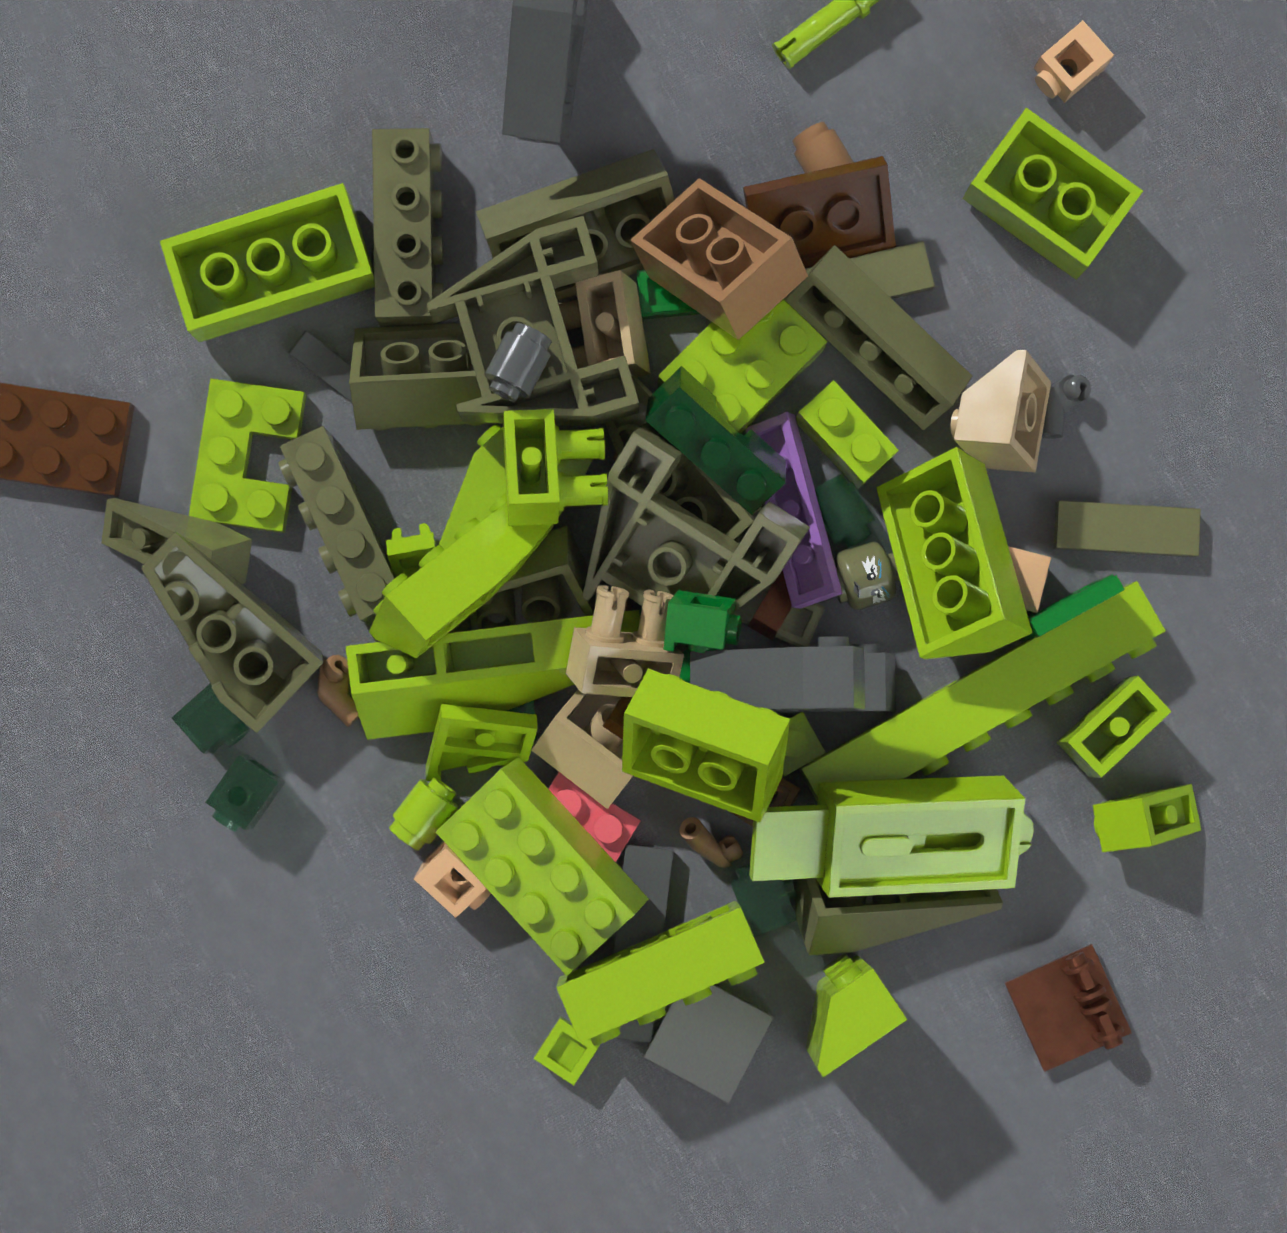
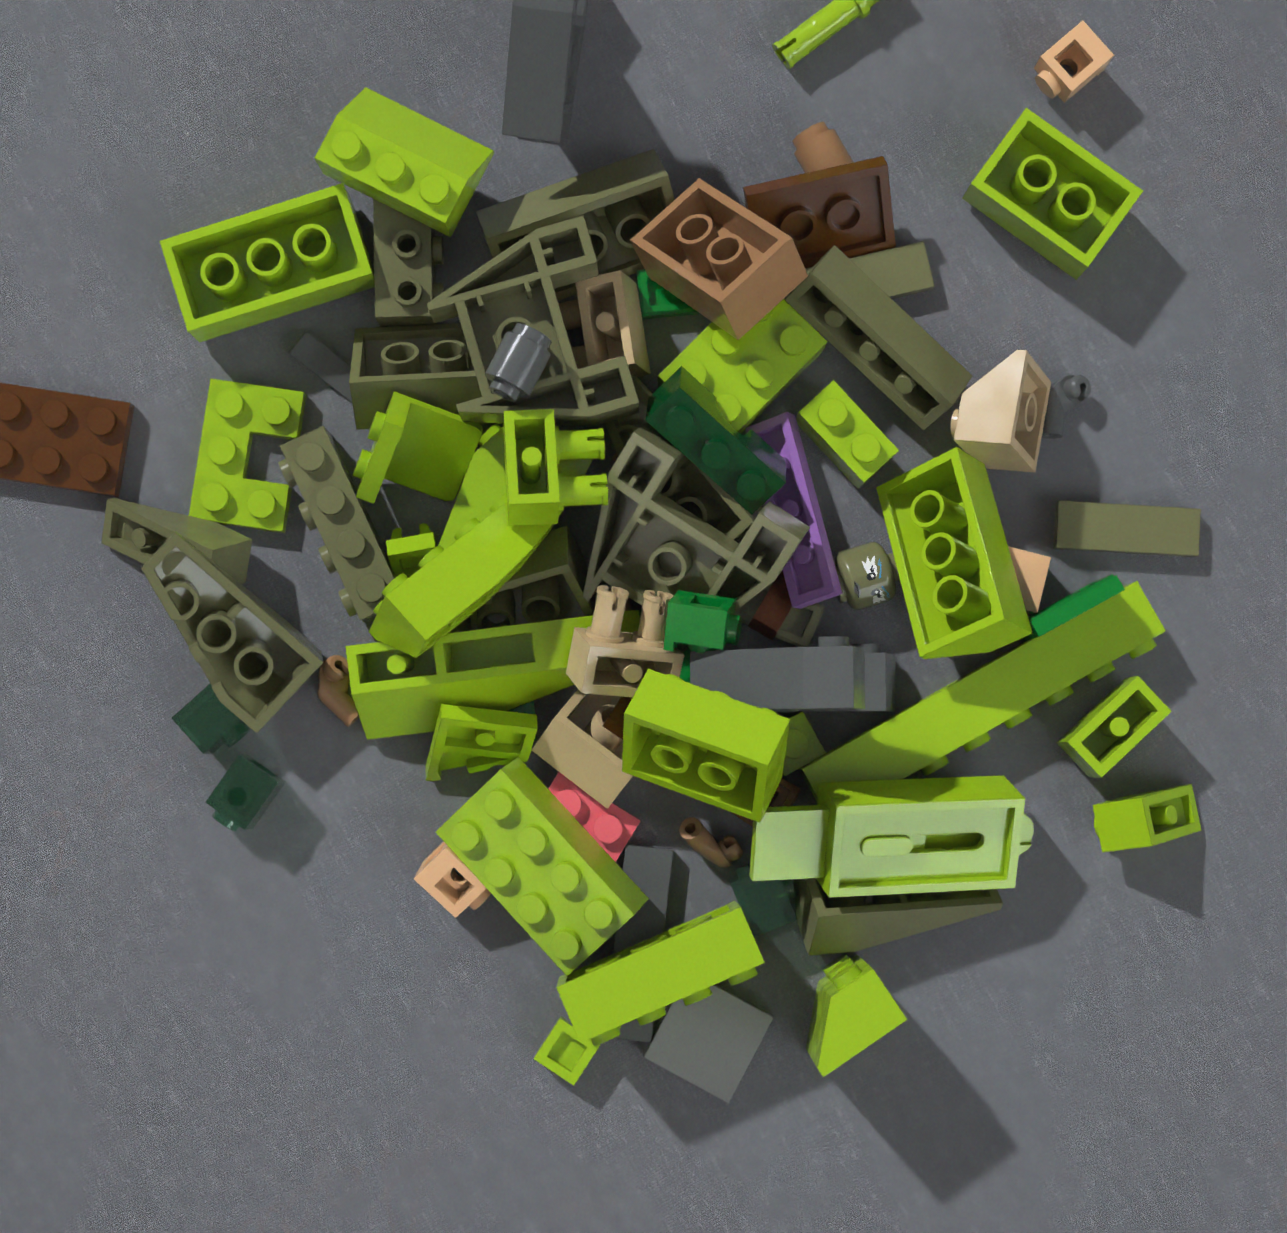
lime brick [389,777,459,851] -> none
clear green brick [815,474,876,548] -> none
copper hinge [1005,944,1132,1072] -> none
none -> lime slope [314,87,494,237]
none -> lime bracket [353,391,482,504]

